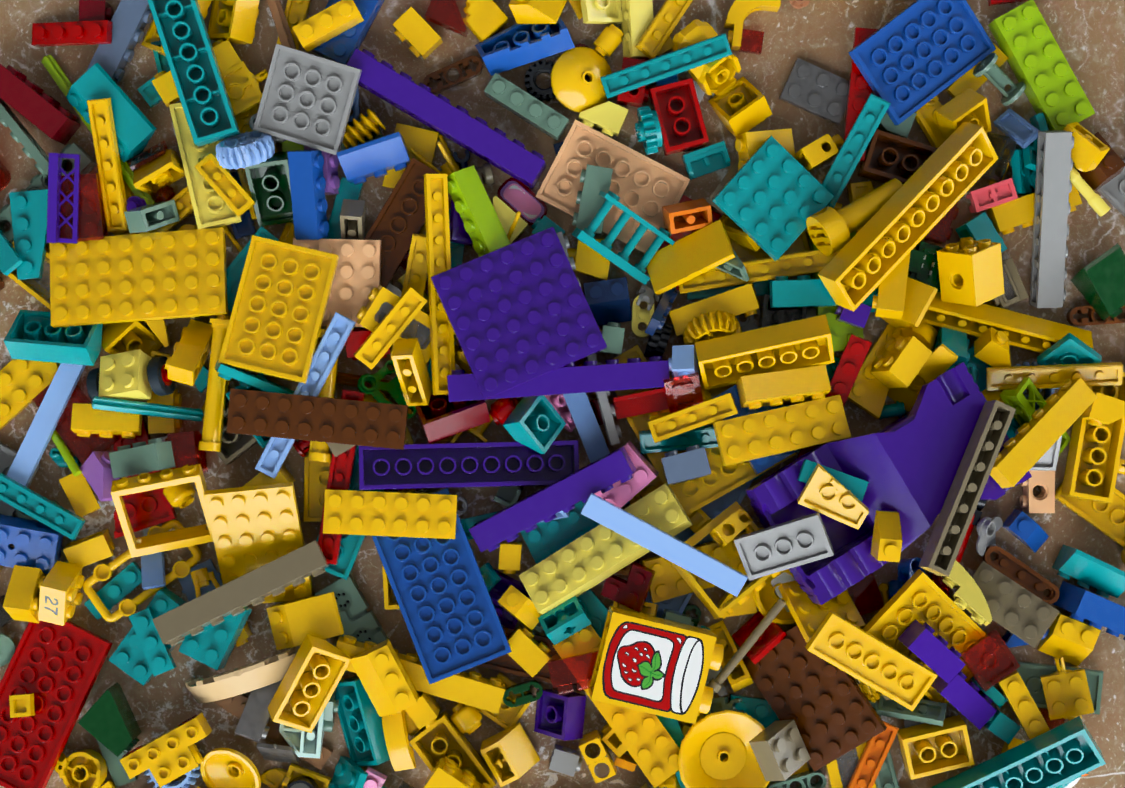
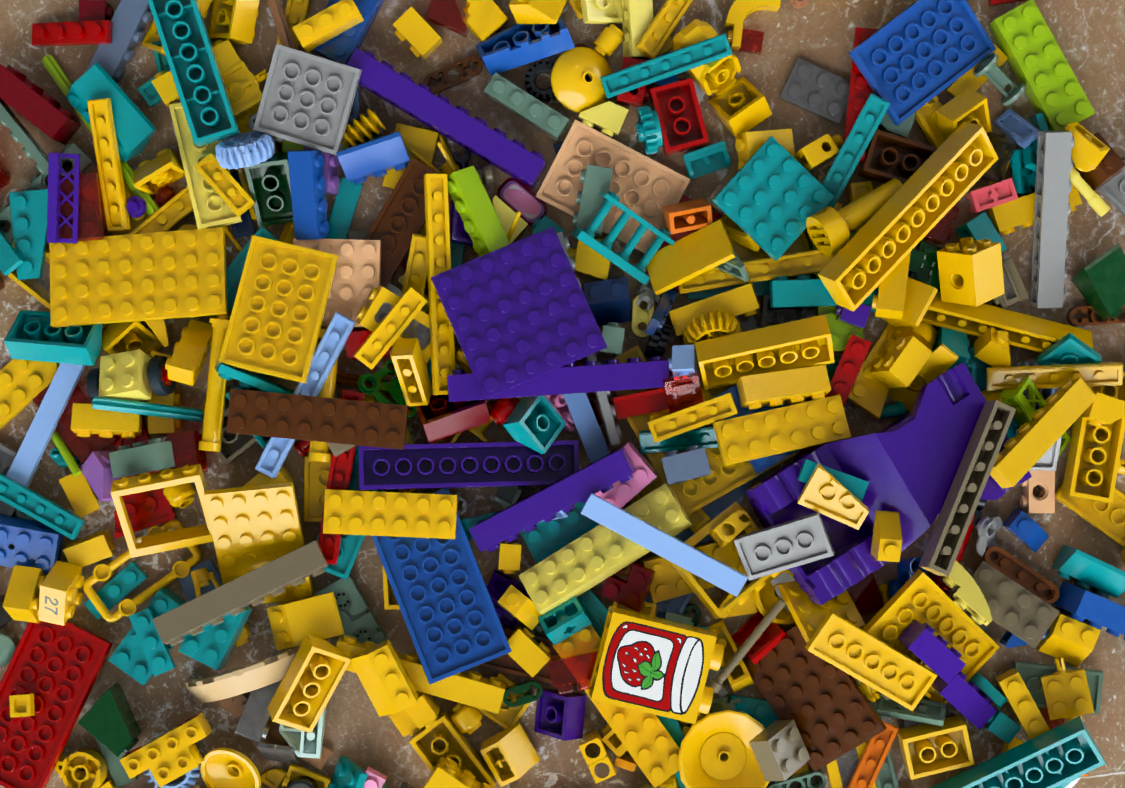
sand green slope [124,199,180,233] -> none
clear red piece [129,141,168,171] -> none
medium blue tile [141,552,166,590] -> none
teal tile [195,365,209,393] -> none
sand green plate [324,691,339,732] -> none
teal slope [334,675,390,766] -> none
dark tan slope [340,199,366,240] -> none
yellow slope [381,710,416,771] -> none
teal tile [480,563,501,592] -> none
light grey brick [549,744,583,777] -> none
clear red plate [960,629,1020,691] -> none

